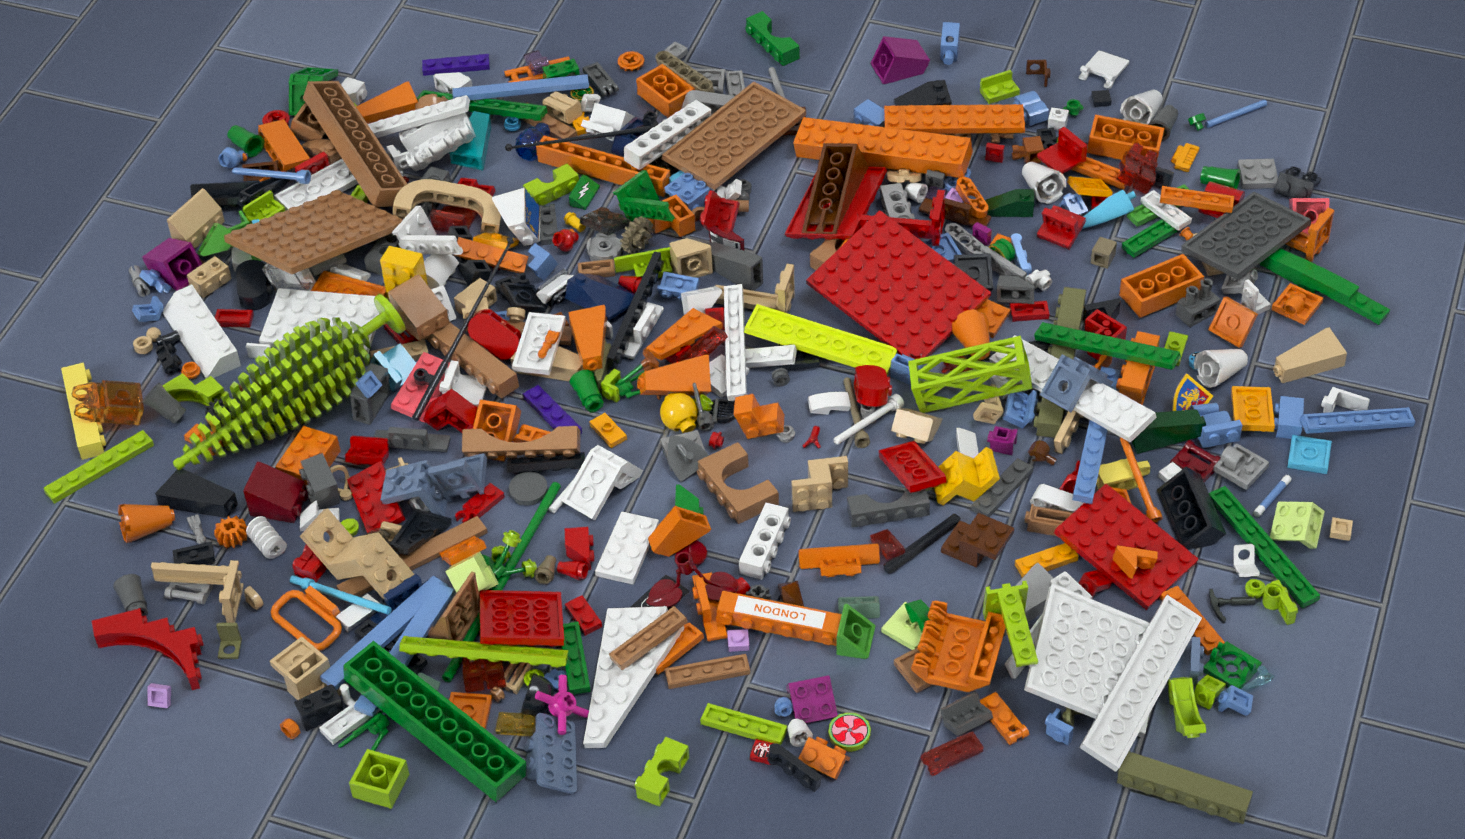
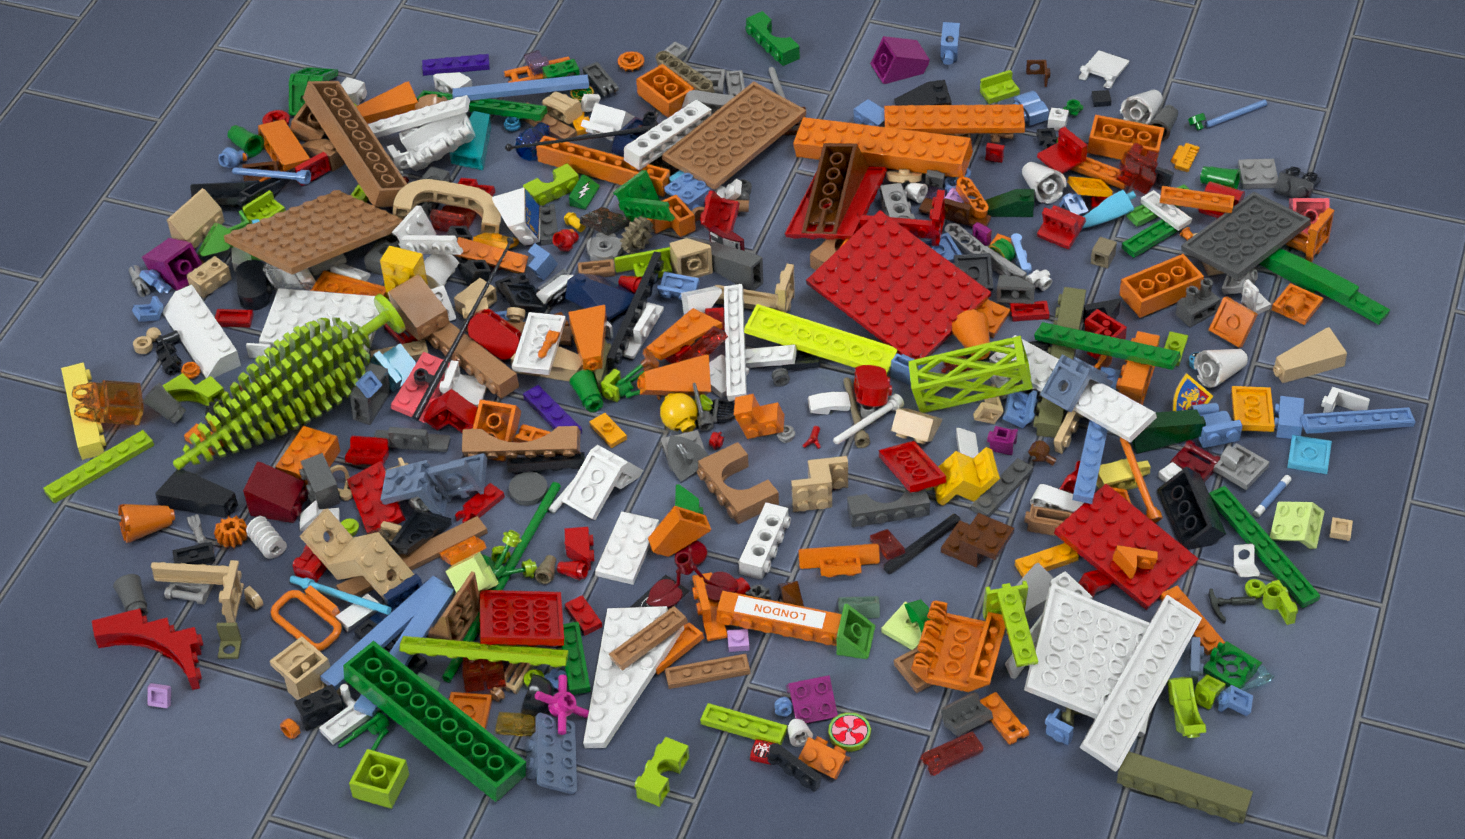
white plate [274,159,358,211] -> none
dark orange brick [1011,136,1044,164] -> none

